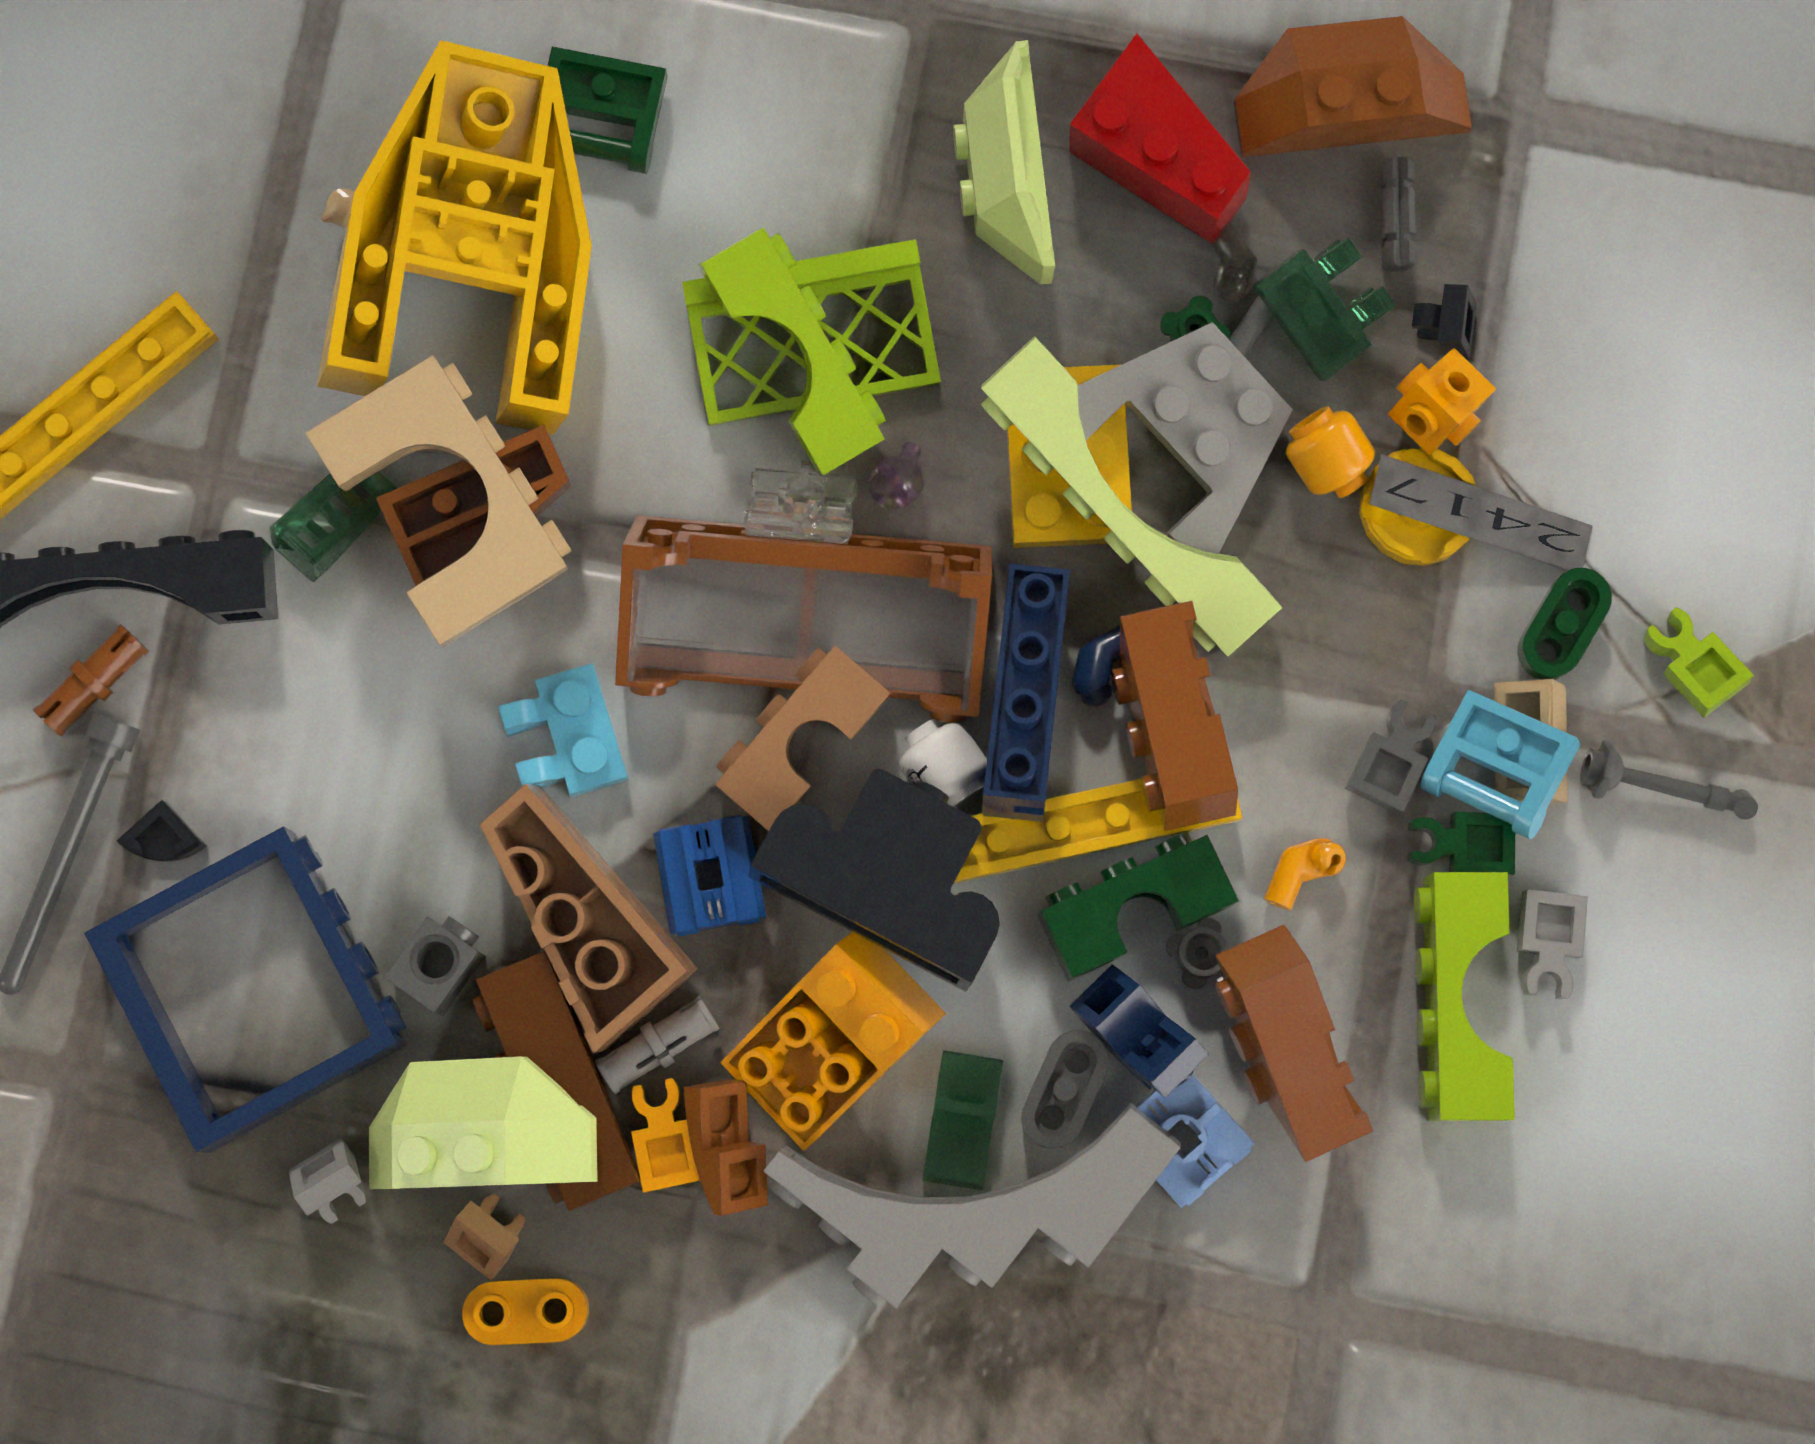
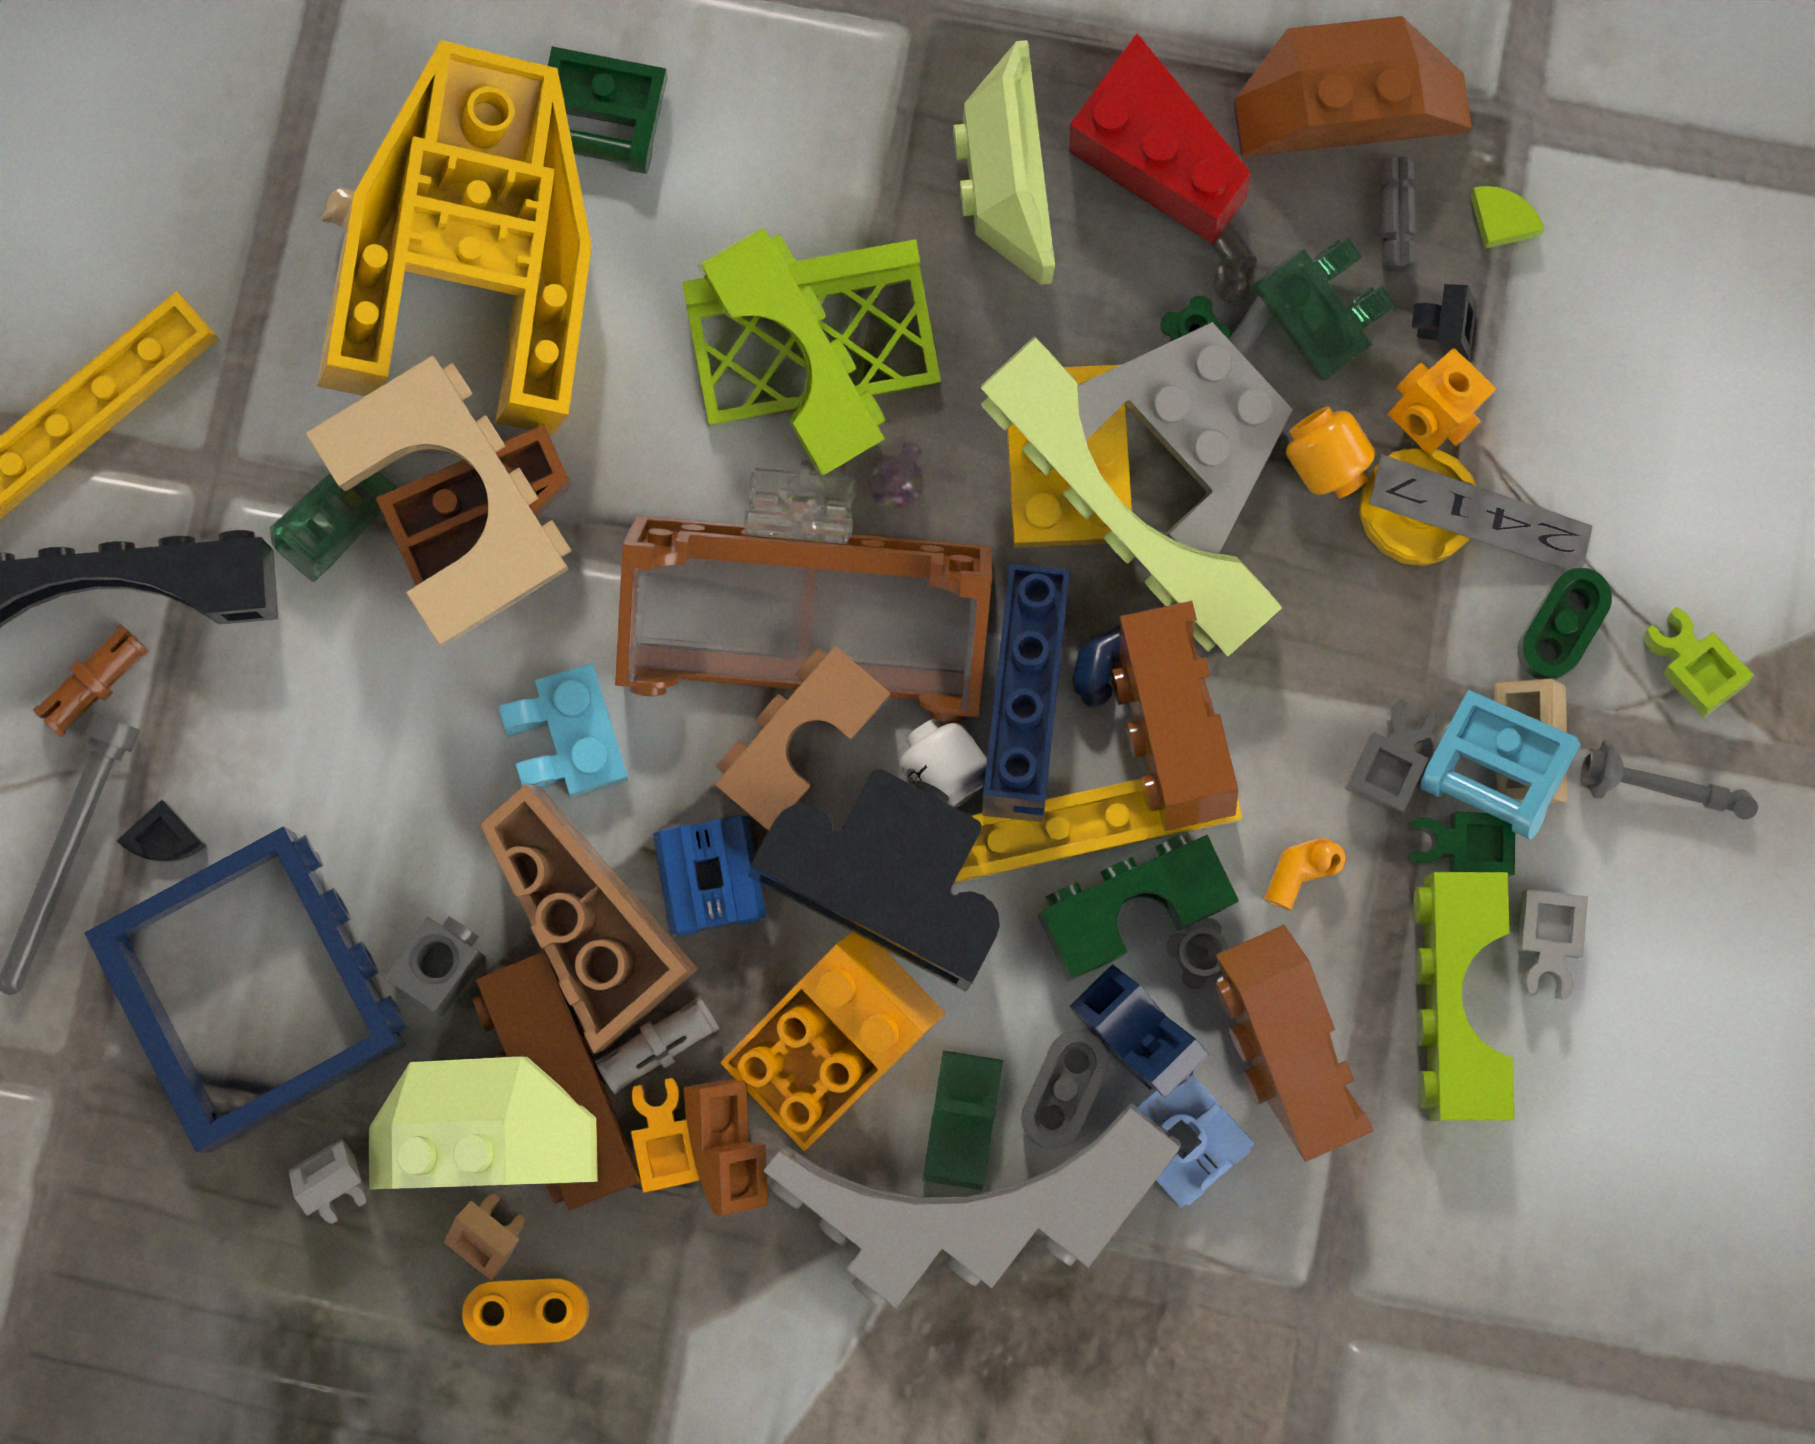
none -> lime tile [1470,186,1545,249]

